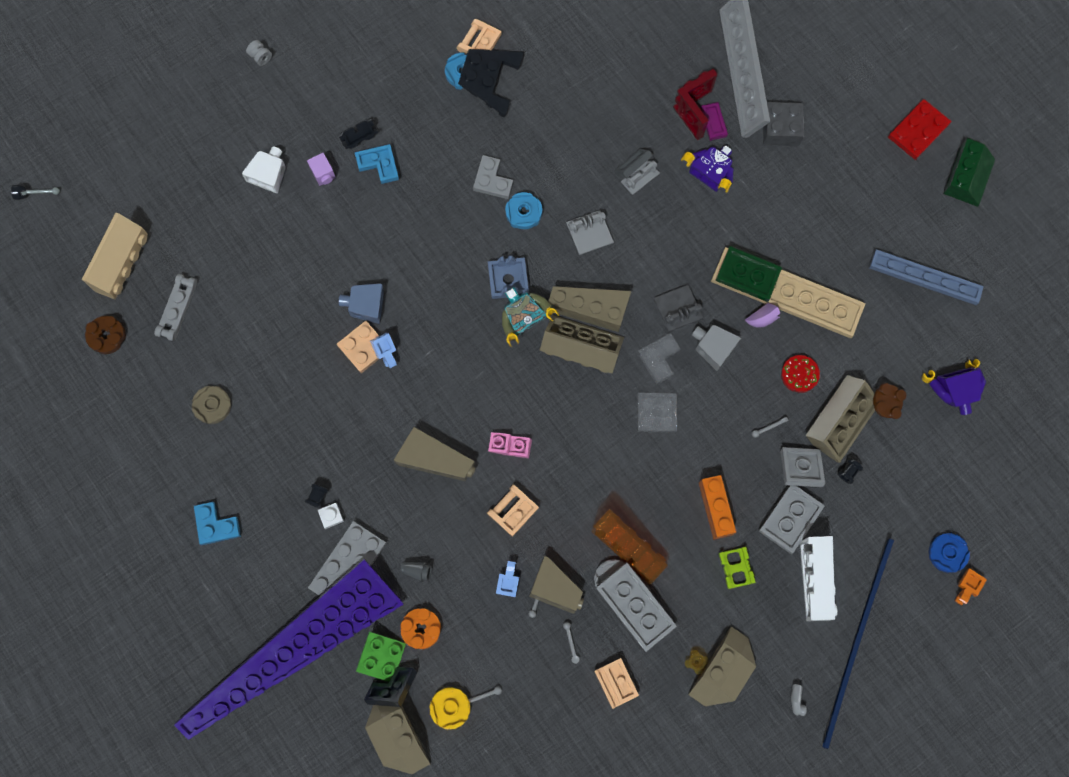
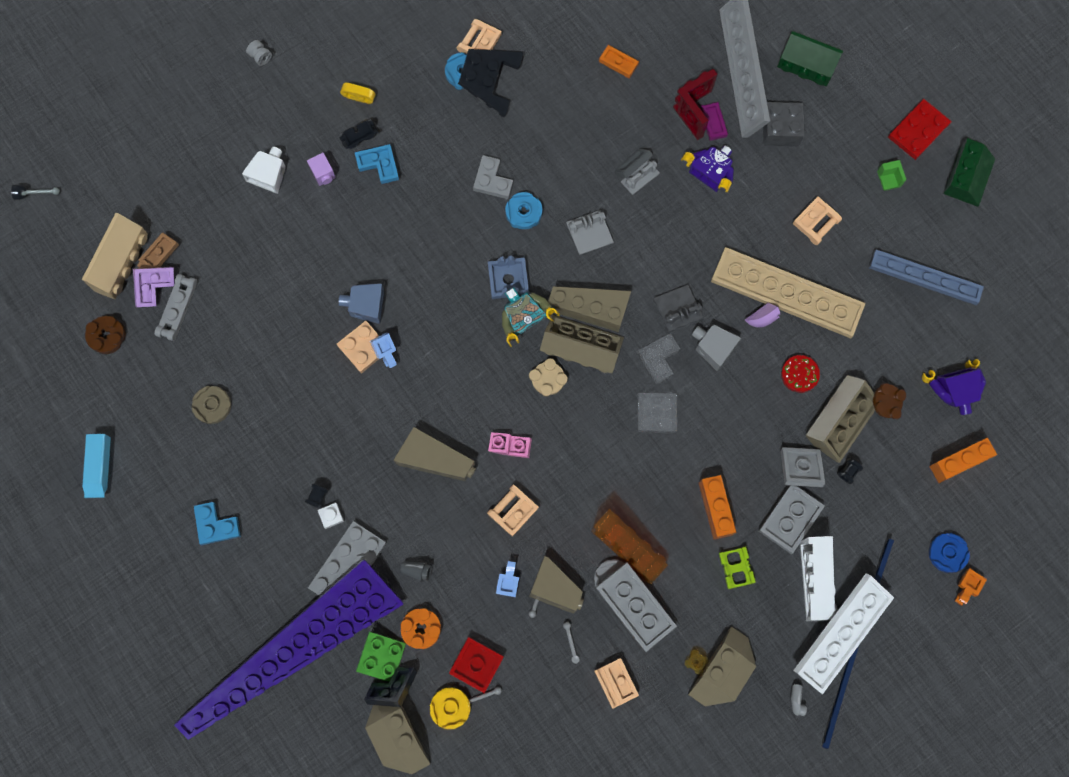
dark green plate [715,246,782,302] -> none
light grey hinge [752,417,789,438] -> none
none -> medium azure piece [82,434,111,498]
none -> lavender plate [133,267,174,307]
none -> medium nougat hinge [137,233,179,268]
none -> yellow beam [340,83,375,104]
none -> red plate [449,637,504,694]
none -> tan piece [529,359,567,397]
none -> orange plate [599,45,639,79]
none -> dark green slope [777,31,843,87]
none -> light nougat plate [793,197,842,245]
none -> white plate [793,573,894,694]
none -> bright green panel [877,160,906,191]
none -> orange brick [929,437,997,483]

